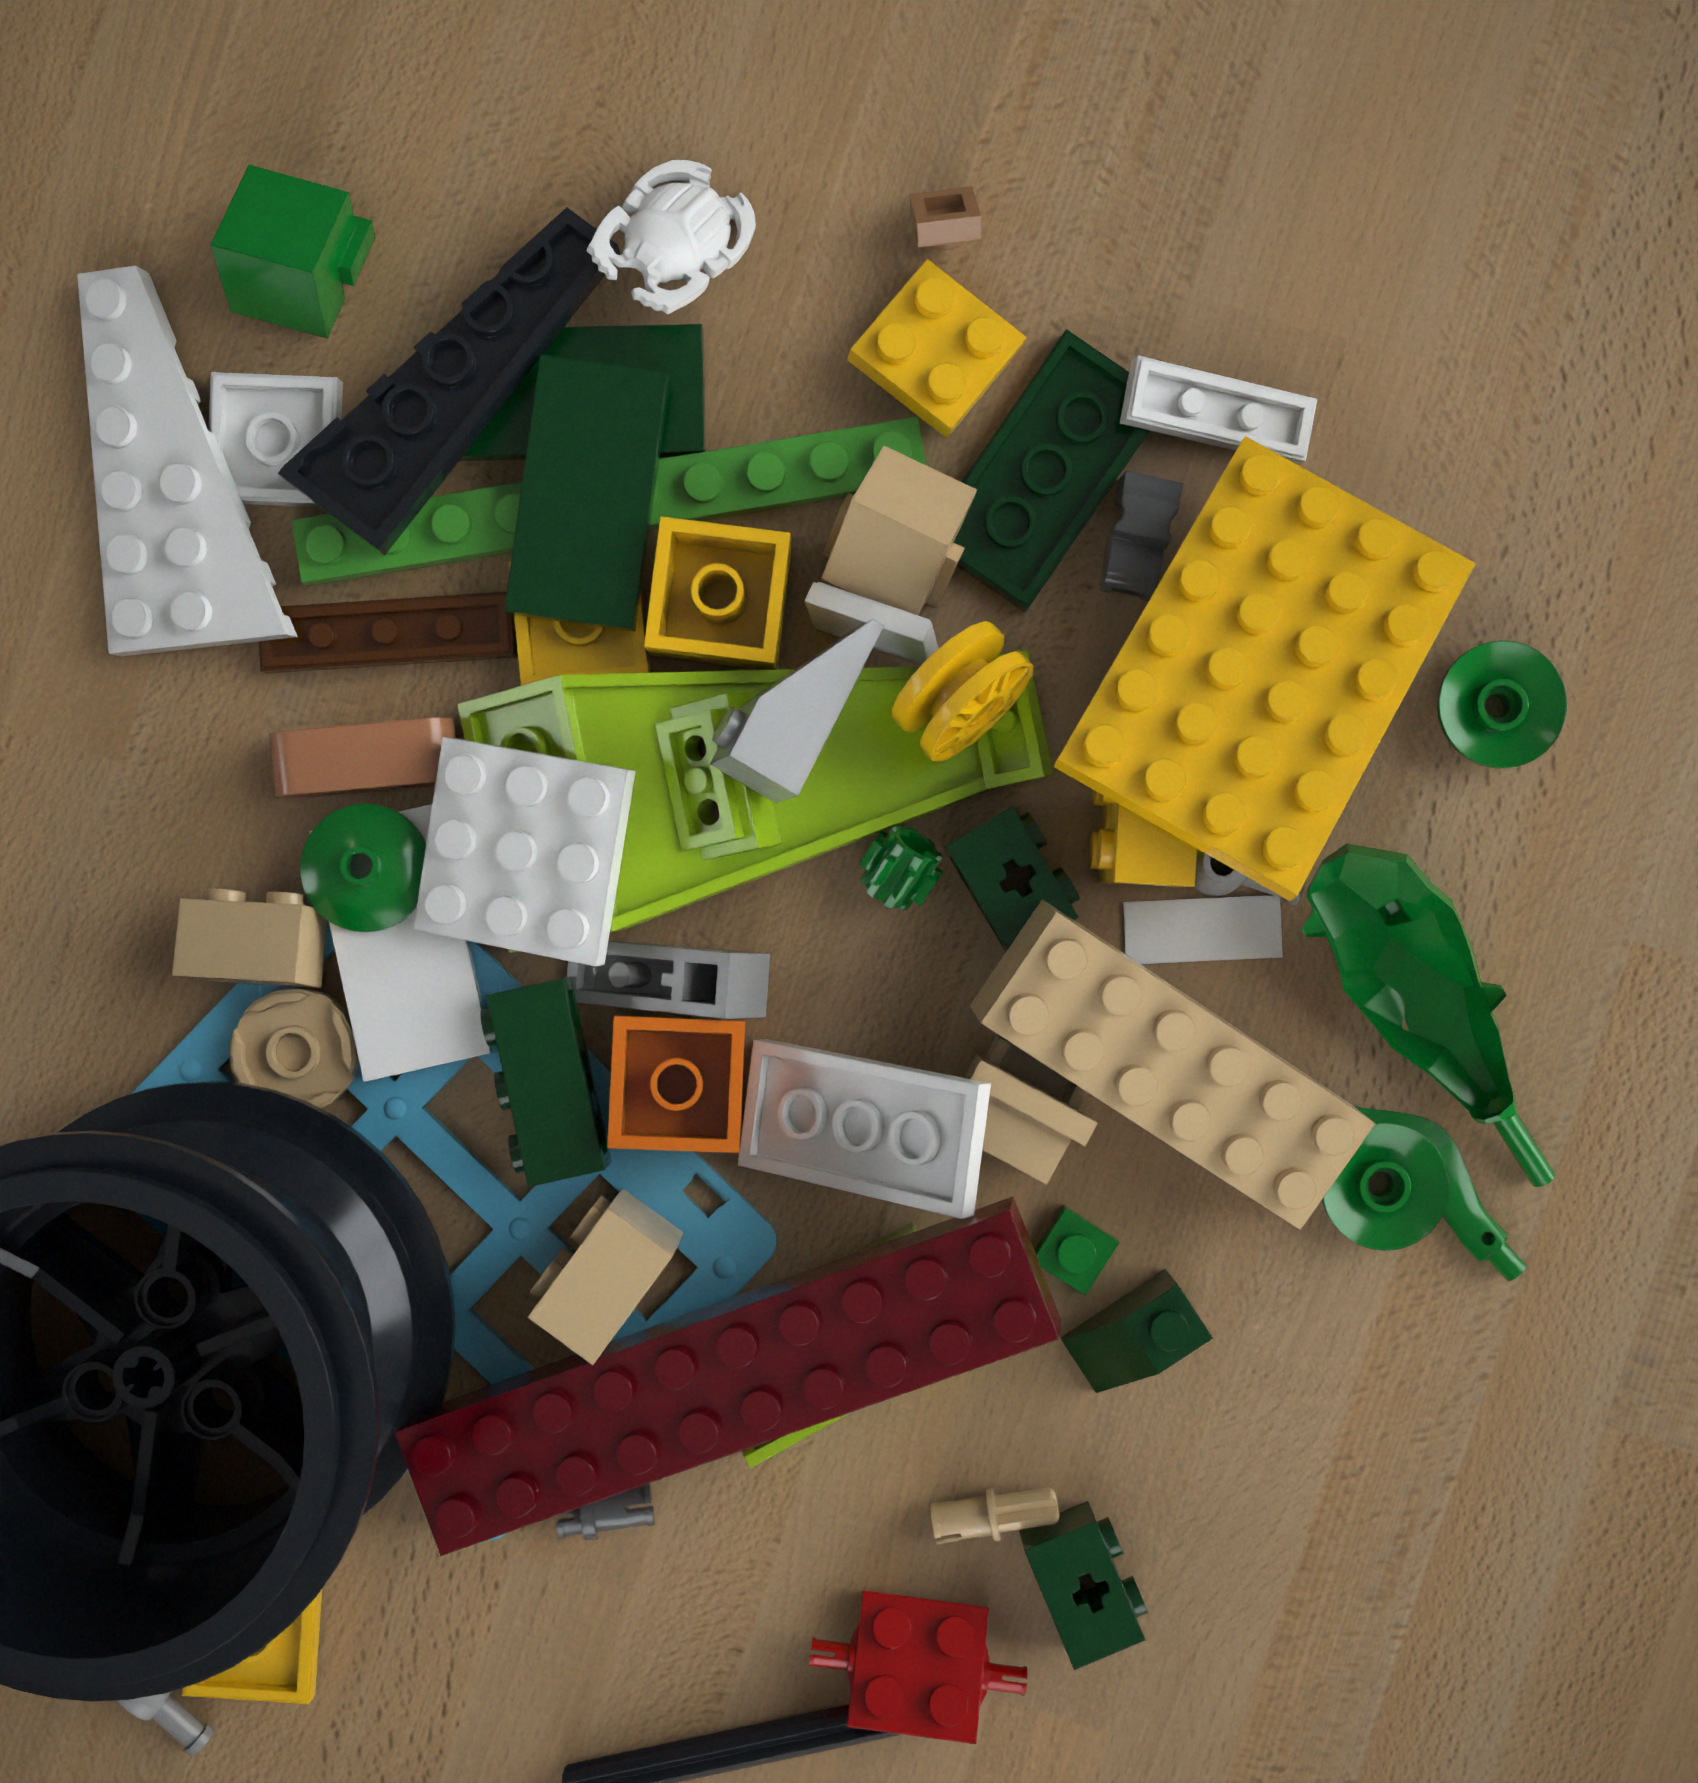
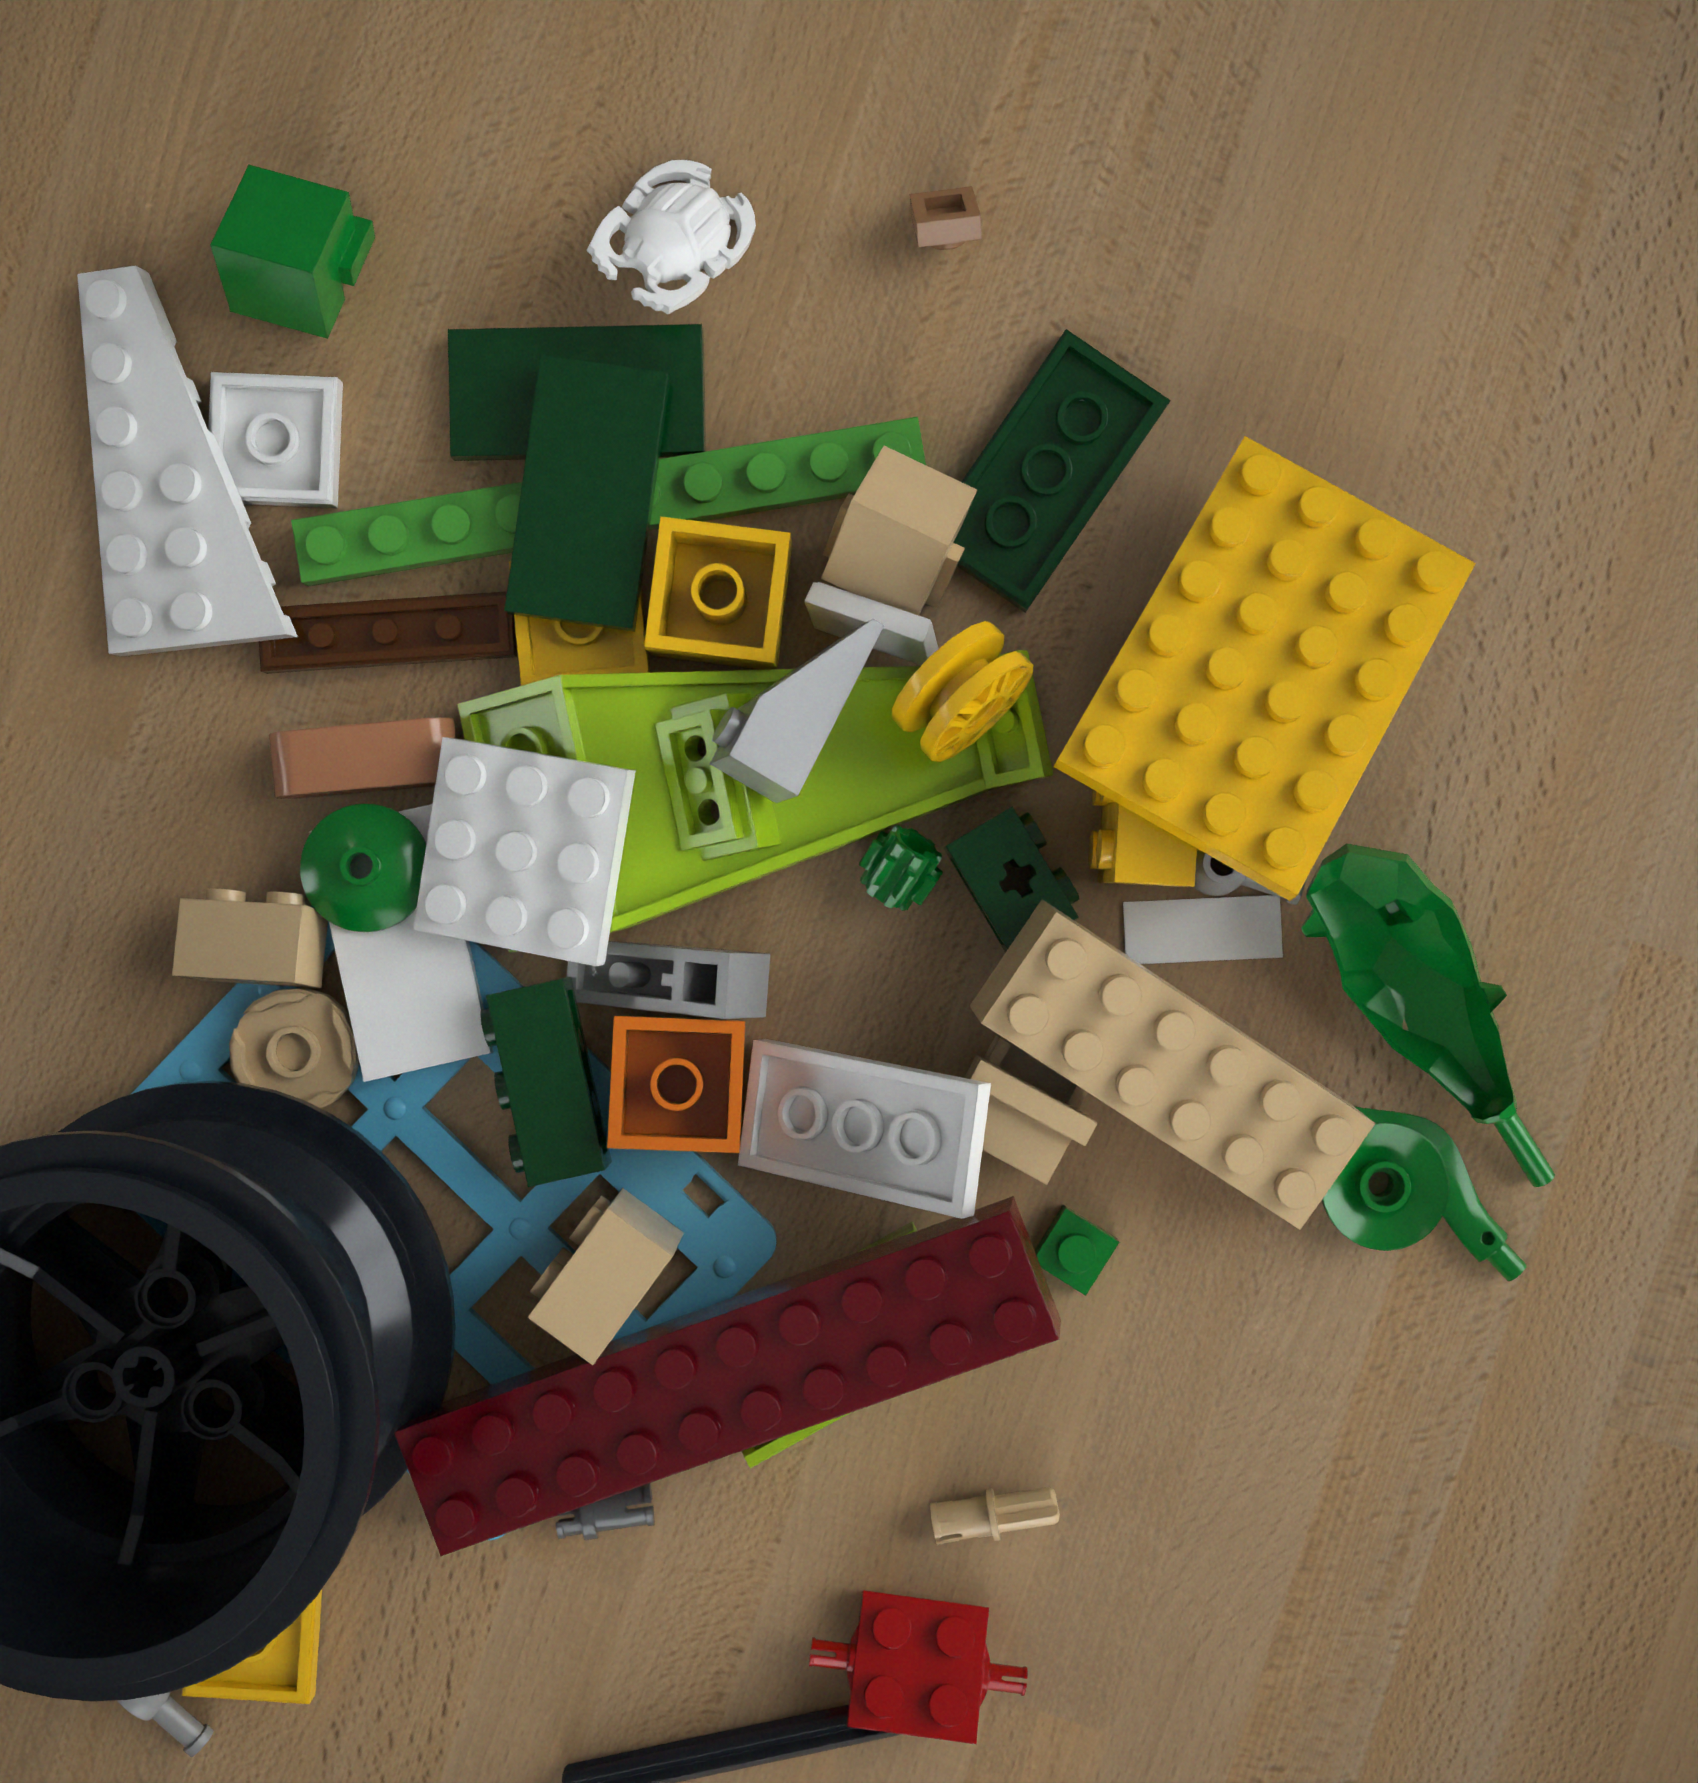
black wing [278,207,621,555] -> none
yellow plate [847,259,1027,439] -> none
dark green brick [1019,1501,1148,1670] -> none
dark green slope [1060,1269,1213,1393] -> none
dark grey leg [1100,471,1184,602] -> none
white tile [1120,355,1317,465] -> none
green dish [1437,640,1567,769] -> none

